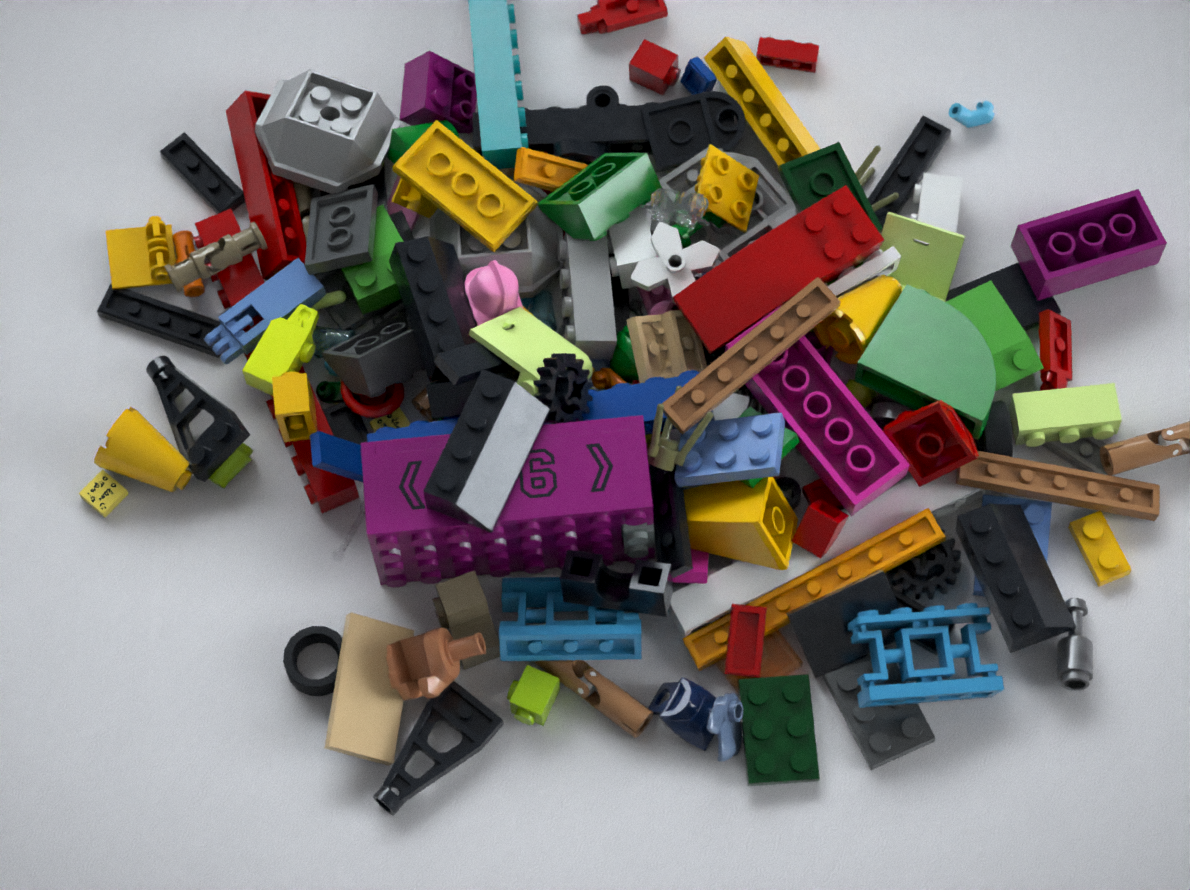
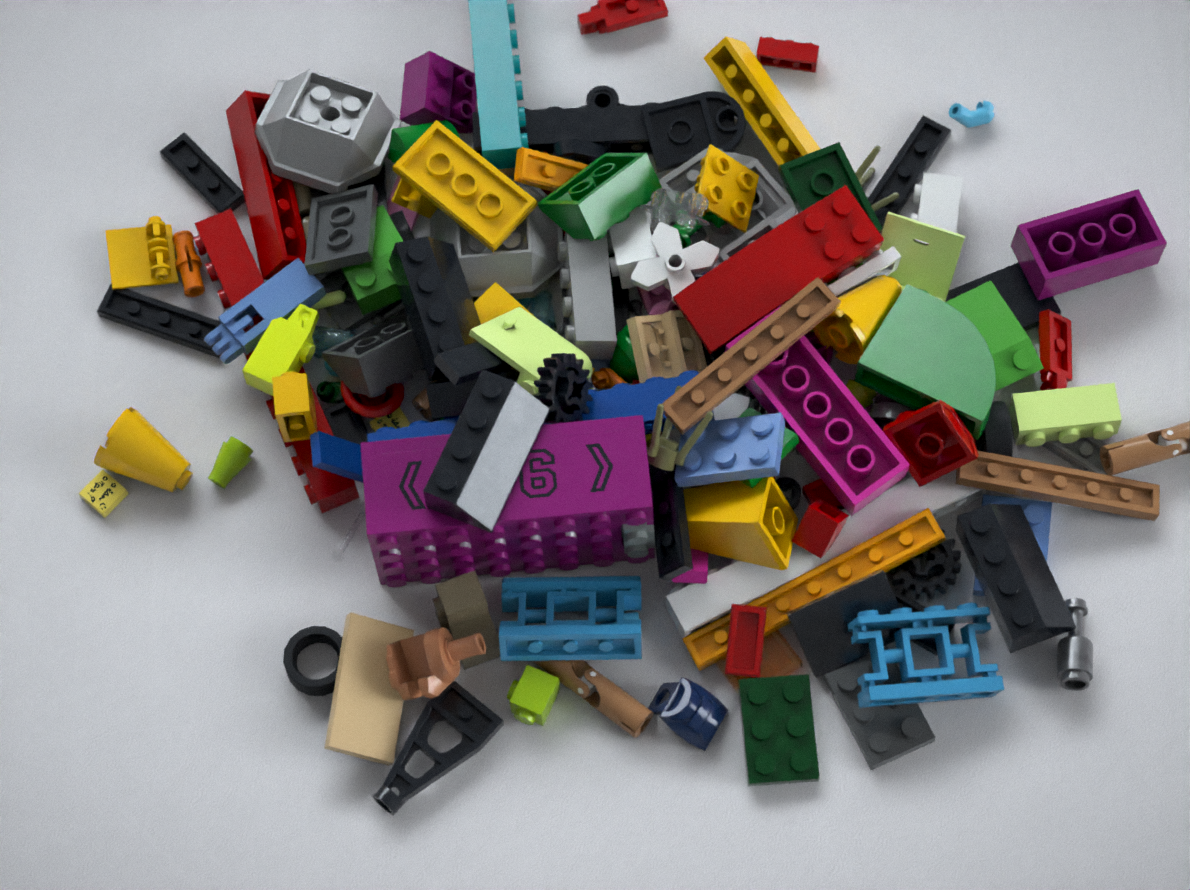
black plate [146,356,250,482] -> none
dark tan piece [164,222,268,293] -> none
bright pink piece [464,260,523,326] -> none
black arch [560,550,674,617] -> none
red brick [629,39,681,96] -> none
blue tile [680,56,717,95] -> none
sand blue plate [707,693,743,762] -> none
yellow plate [1068,511,1132,587] -> none

